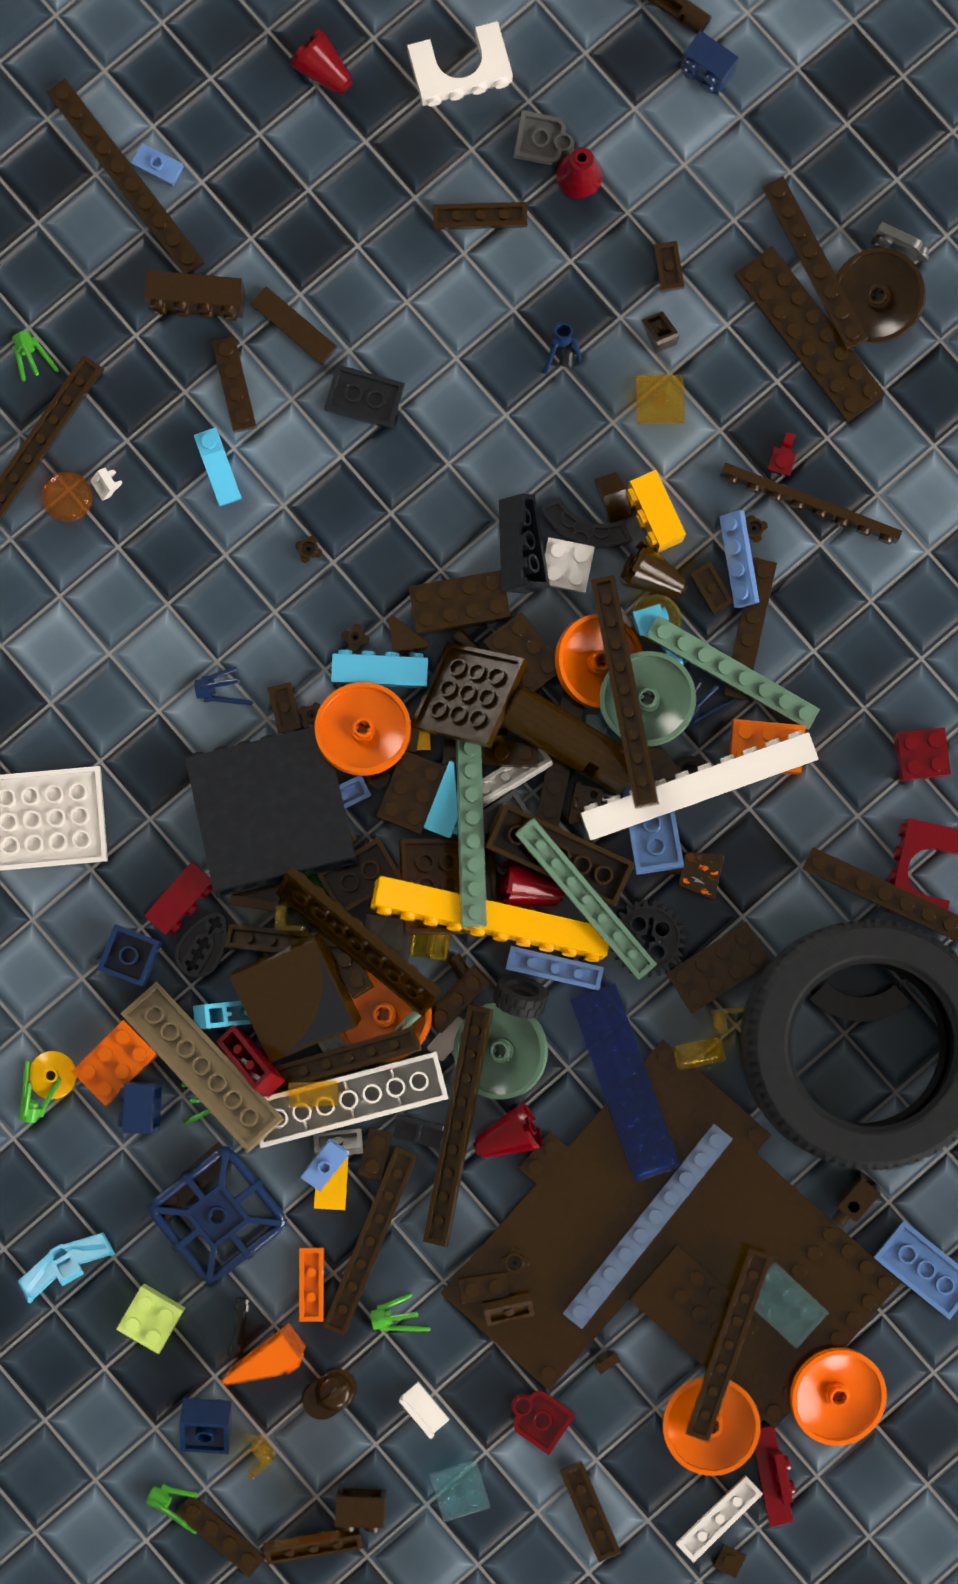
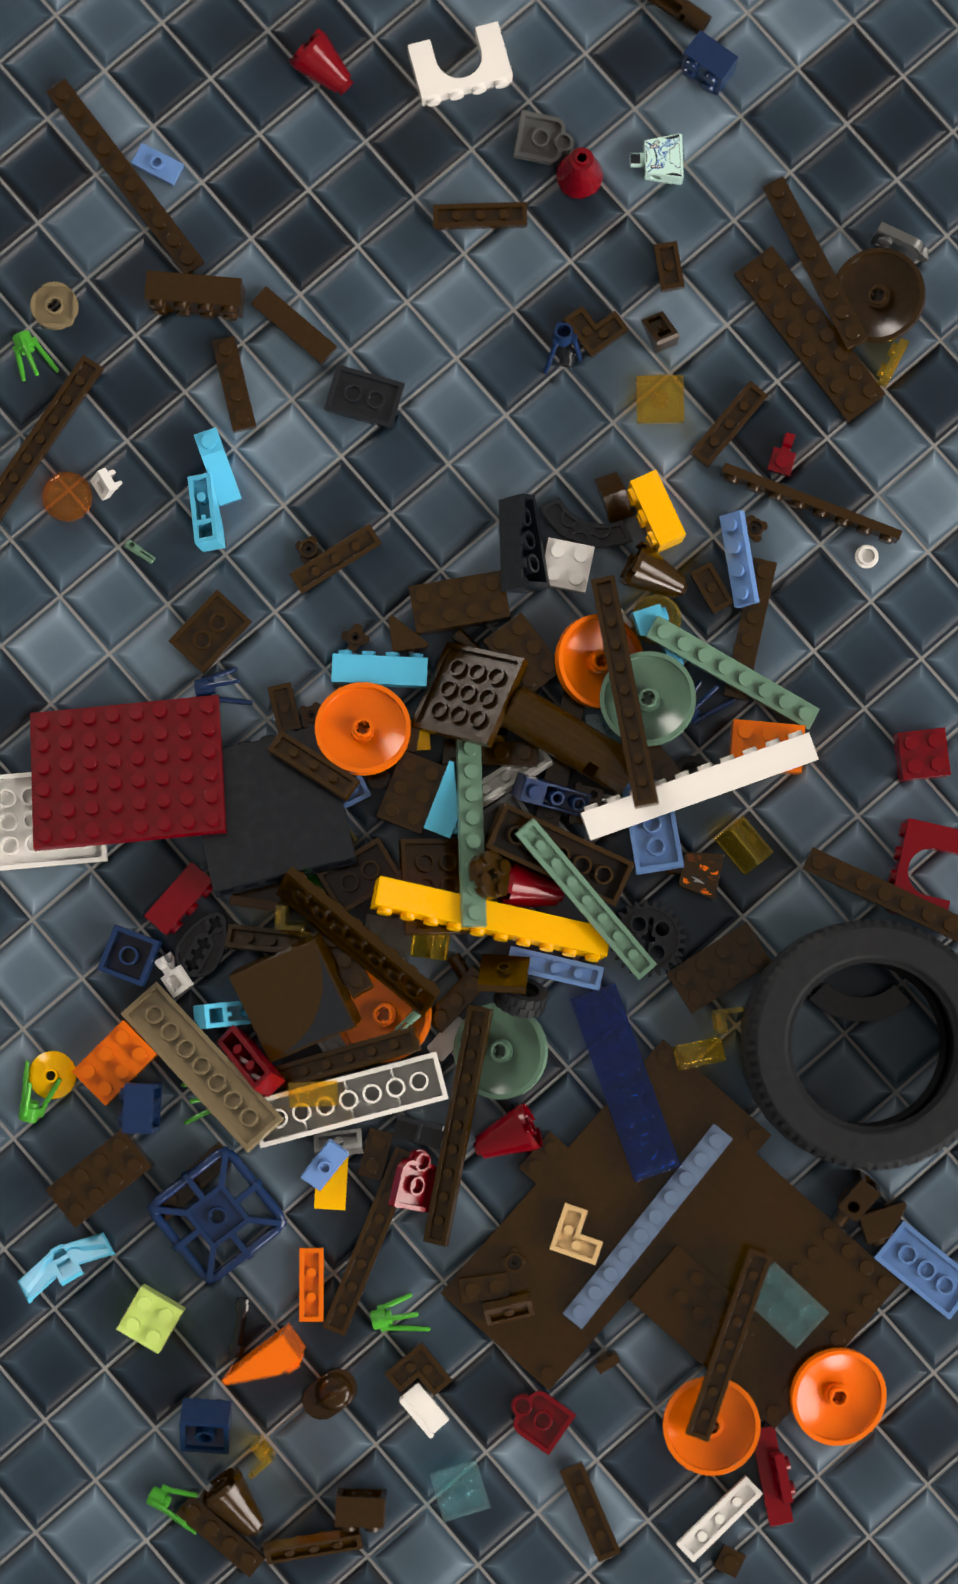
none -> dark tan plate [30,282,79,330]
none -> dark red plate [30,695,226,851]
none -> dark brown brick [45,1129,155,1228]
none -> sand green pin [124,539,156,564]
none -> white plate [154,951,194,998]
none -> dark brown plate [169,590,252,674]
none -> medium azure slope [187,472,226,552]
none -> dark brown cone [200,1467,264,1536]
none -> dark brown plate [267,730,360,802]
none -> dark brown plate [289,523,382,594]
none -> dark brown plate [384,1342,453,1396]
none -> dark red plate [388,1149,437,1213]
none -> dark brown plate [469,850,511,900]
none -> dark brown plate [477,954,530,994]
none -> dark blue slope [511,772,592,817]
none -> tan plate [549,1202,603,1265]
none -> dark brown plate [563,306,629,358]
none -> light aqua torso [630,134,683,185]
none -> dark brown plate [690,381,768,469]
none -> clear yellow panel [715,816,773,875]
none -> white plate [855,545,879,569]
none -> dark brown slope [858,1200,907,1246]
none -> clear yellow plate [876,337,910,388]

